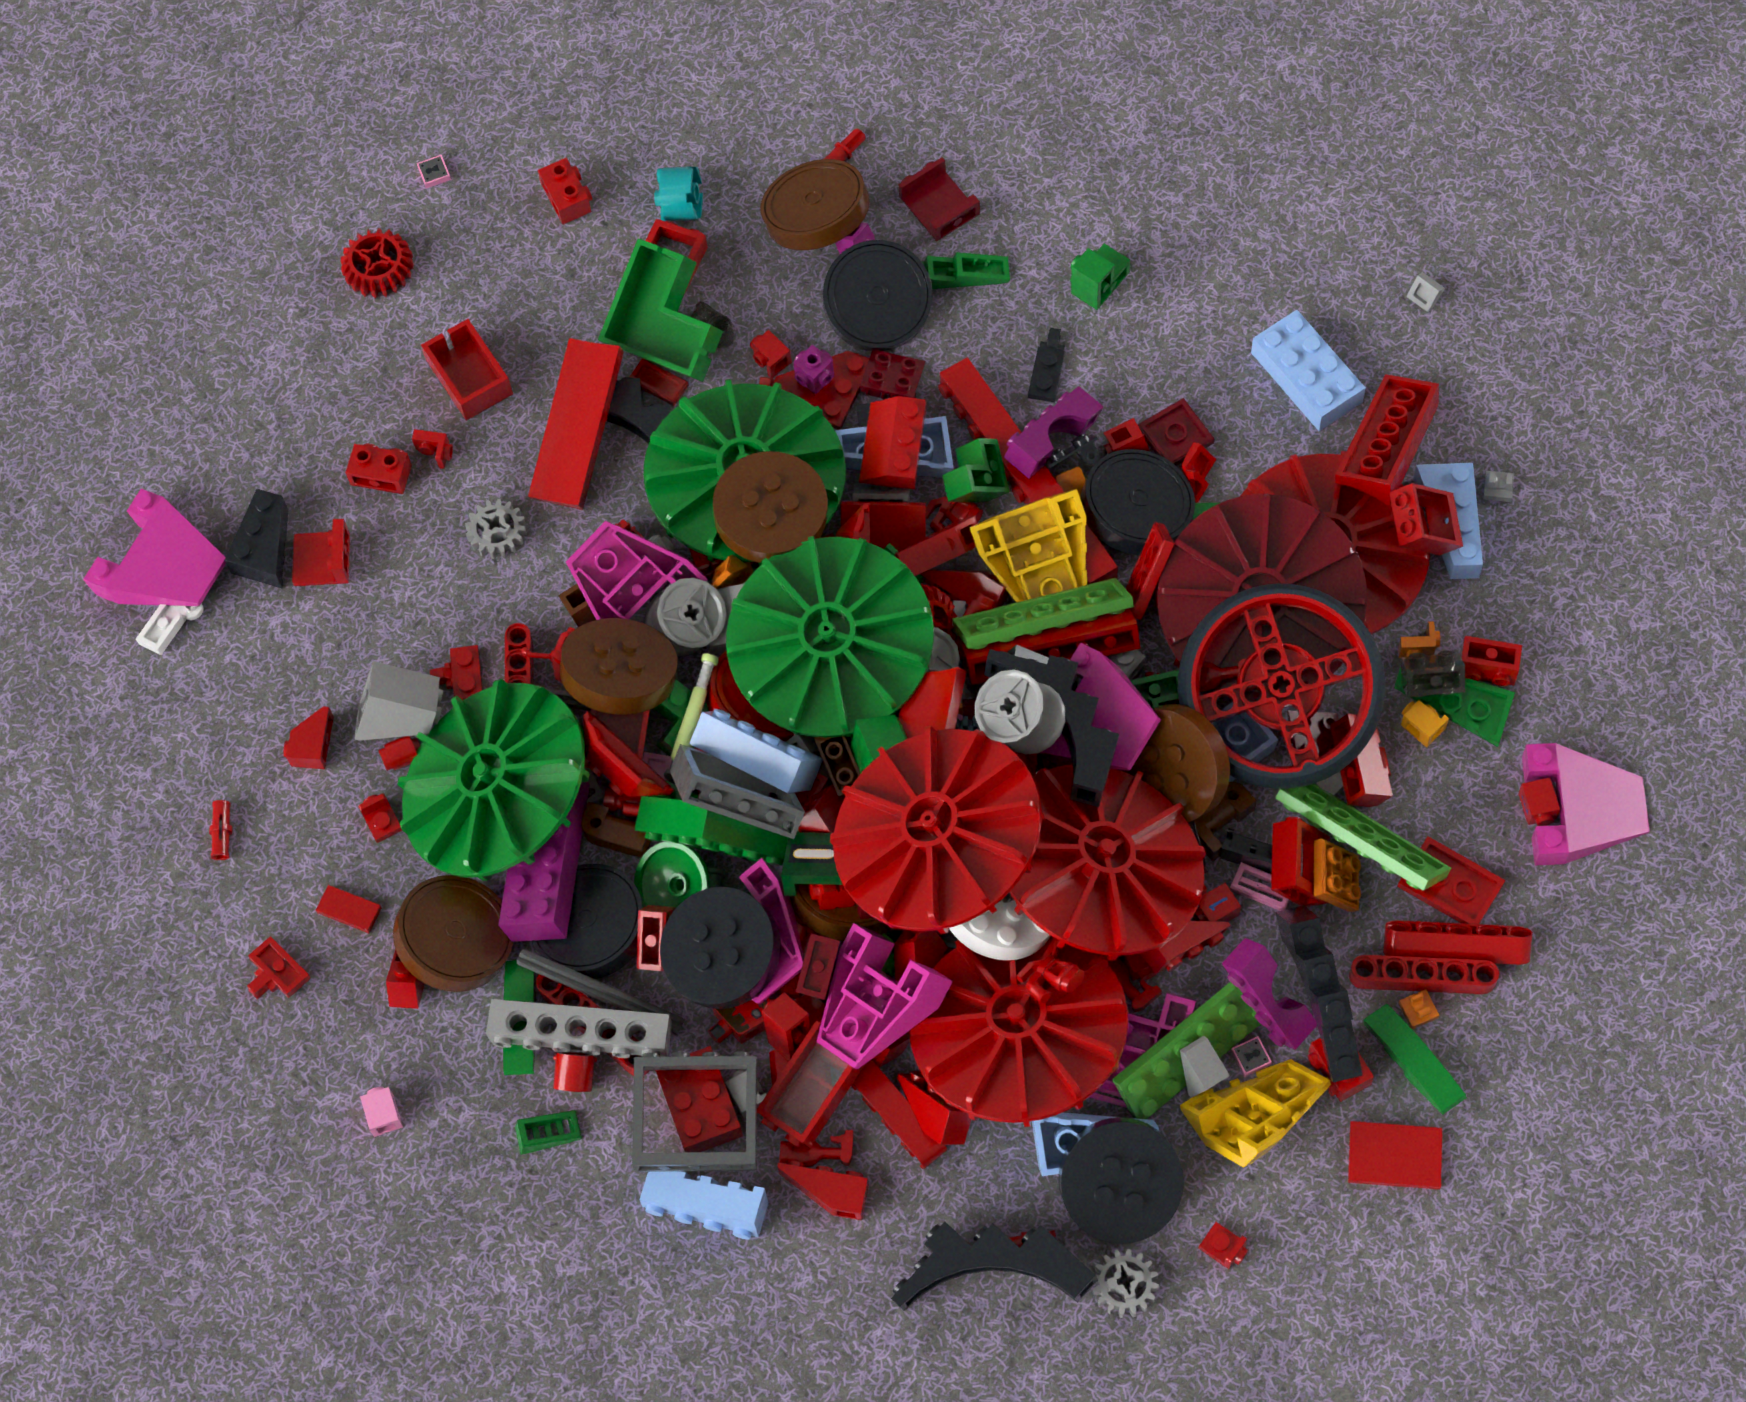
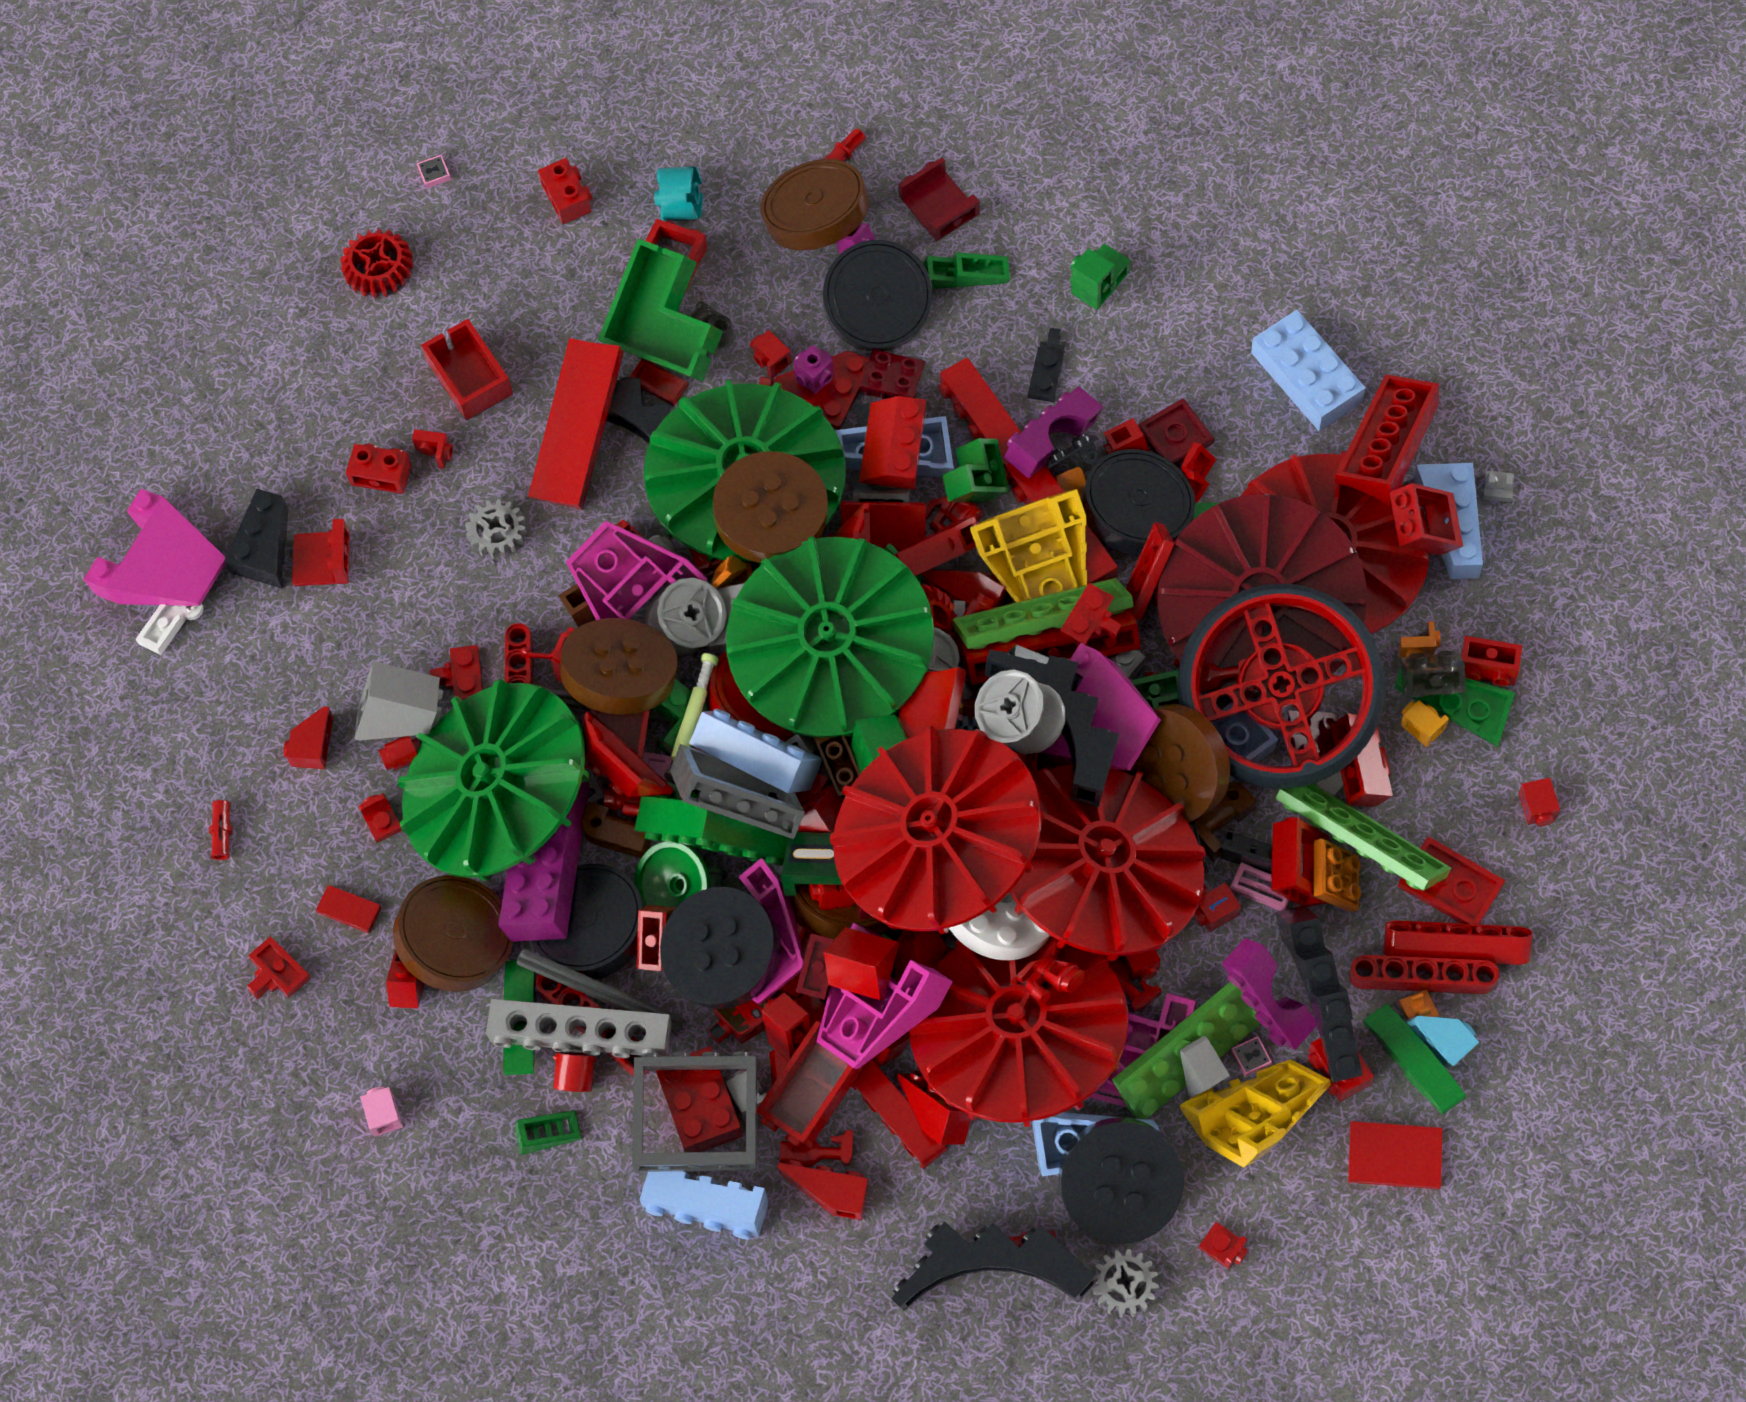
red slope [1140,921,1231,975] -> none
light grey tile [1406,272,1445,312] -> none
wedge [1522,743,1650,866] -> none
none -> red slope [823,927,900,1001]
none -> red hinge [1059,583,1122,645]
none -> medium azure slope [1406,1016,1479,1068]

